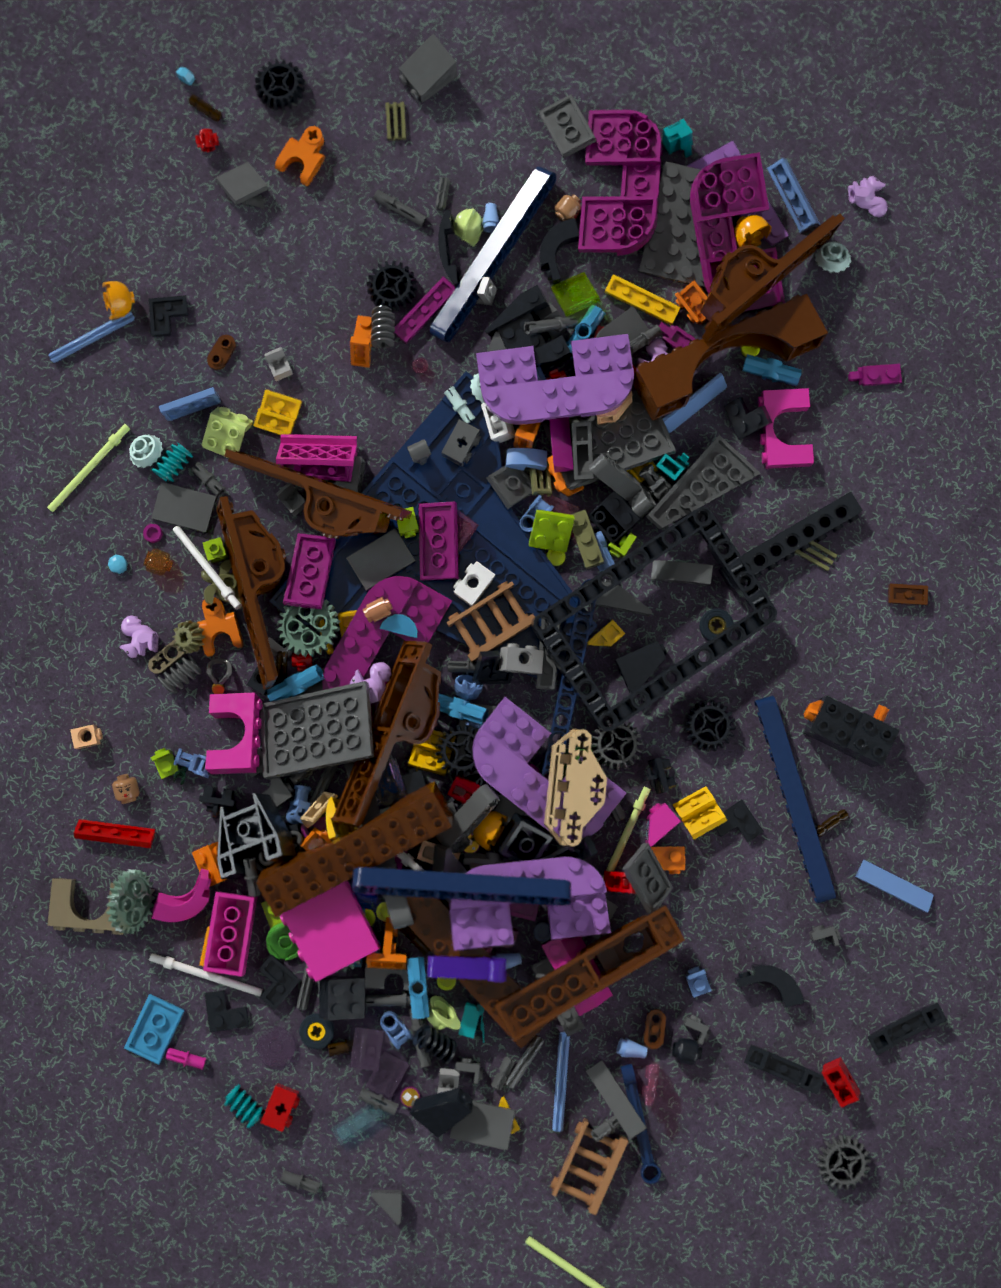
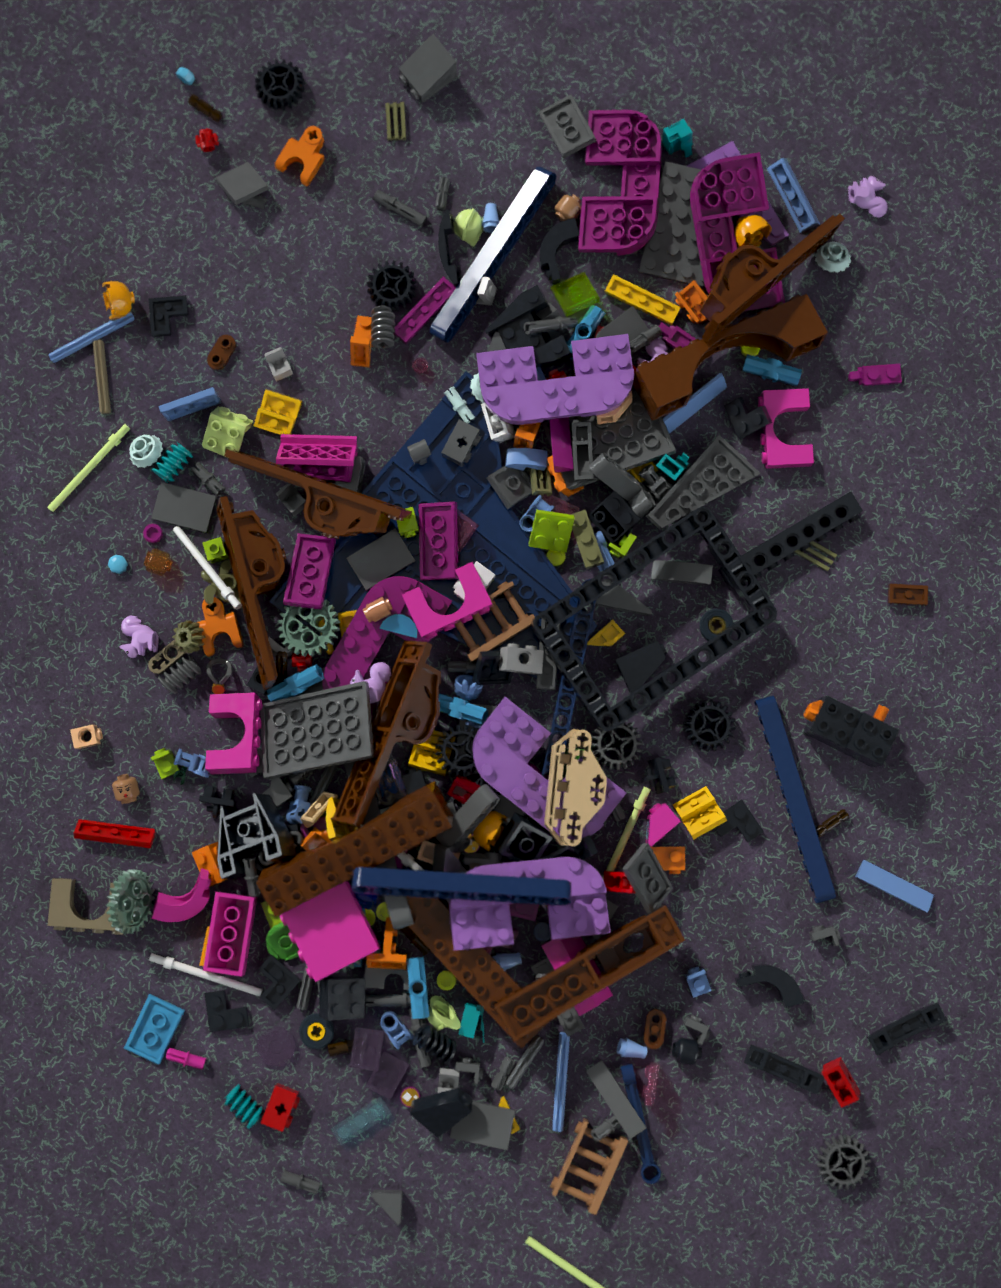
dark grey pin [358,1088,399,1116] -> none
dark purple beam [427,956,506,982] -> none
none -> dark tan axle [93,340,111,414]
none -> dark pink arch [402,562,493,640]

